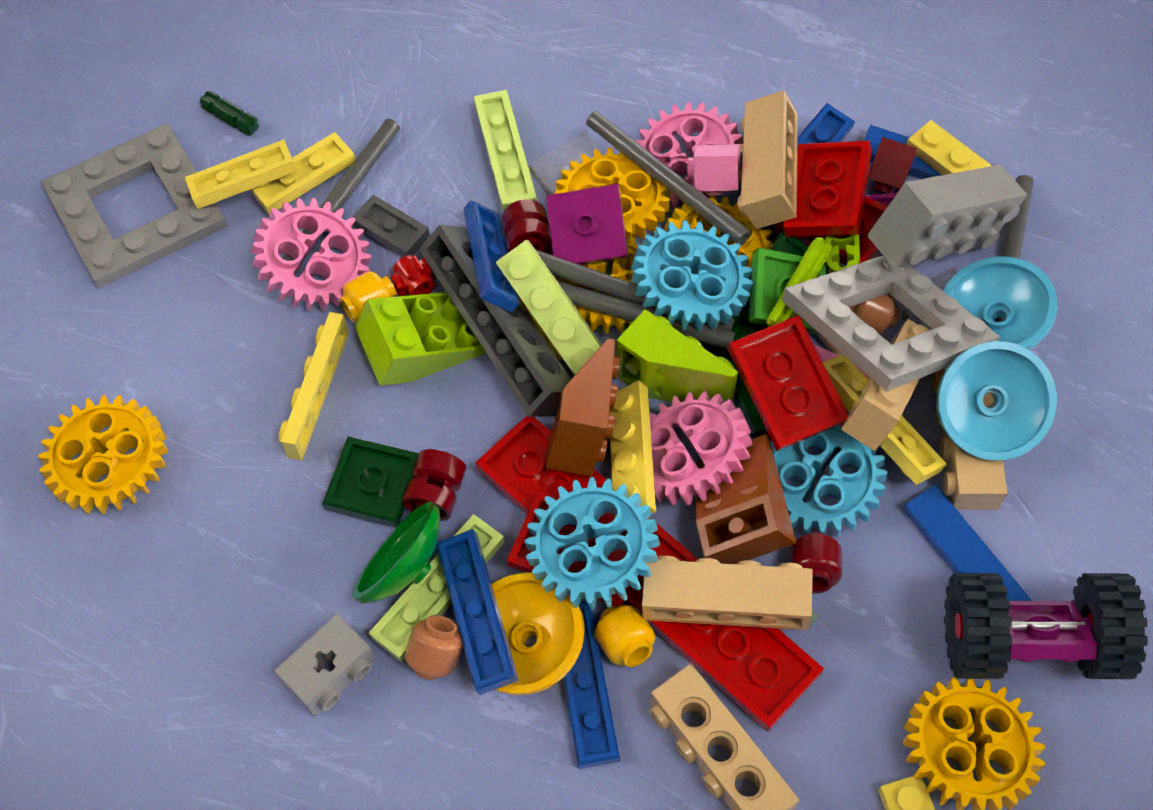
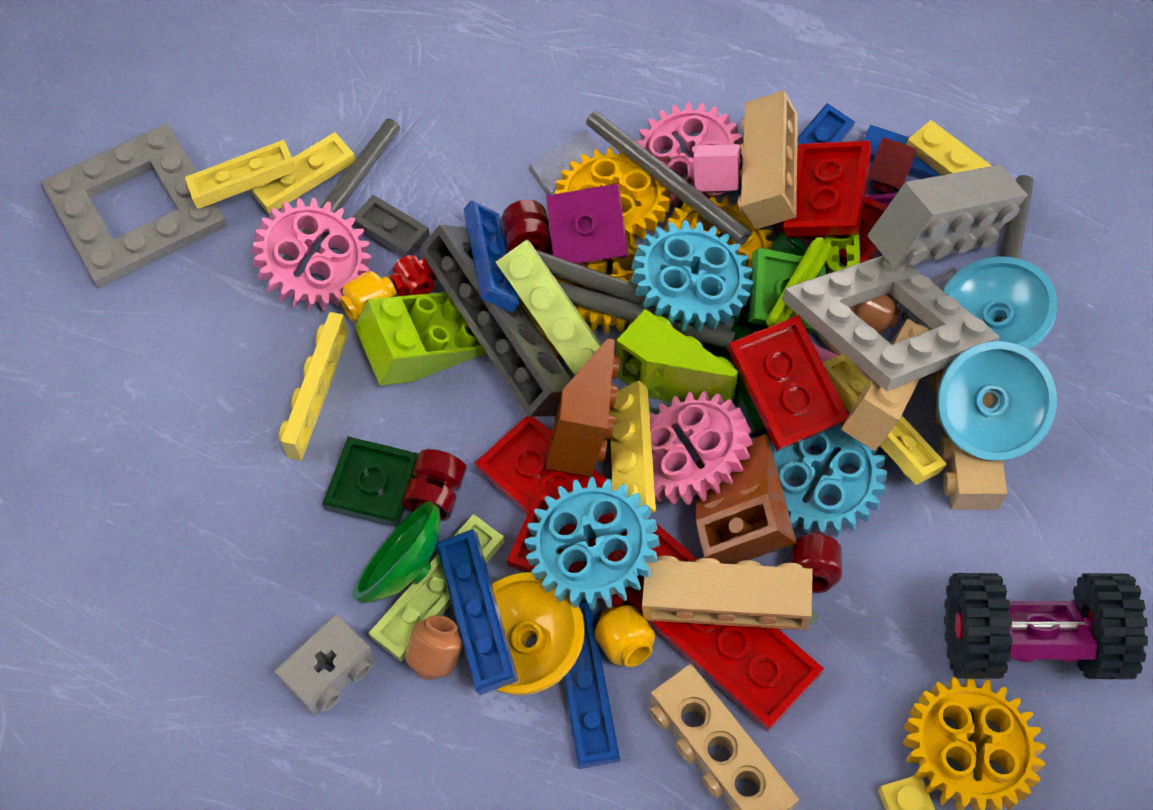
yellow gear [38,395,168,514] -> none
dark green axle [199,91,259,136] -> none
yellowish green plate [474,90,537,212] -> none
blue tile [903,485,1032,601] -> none

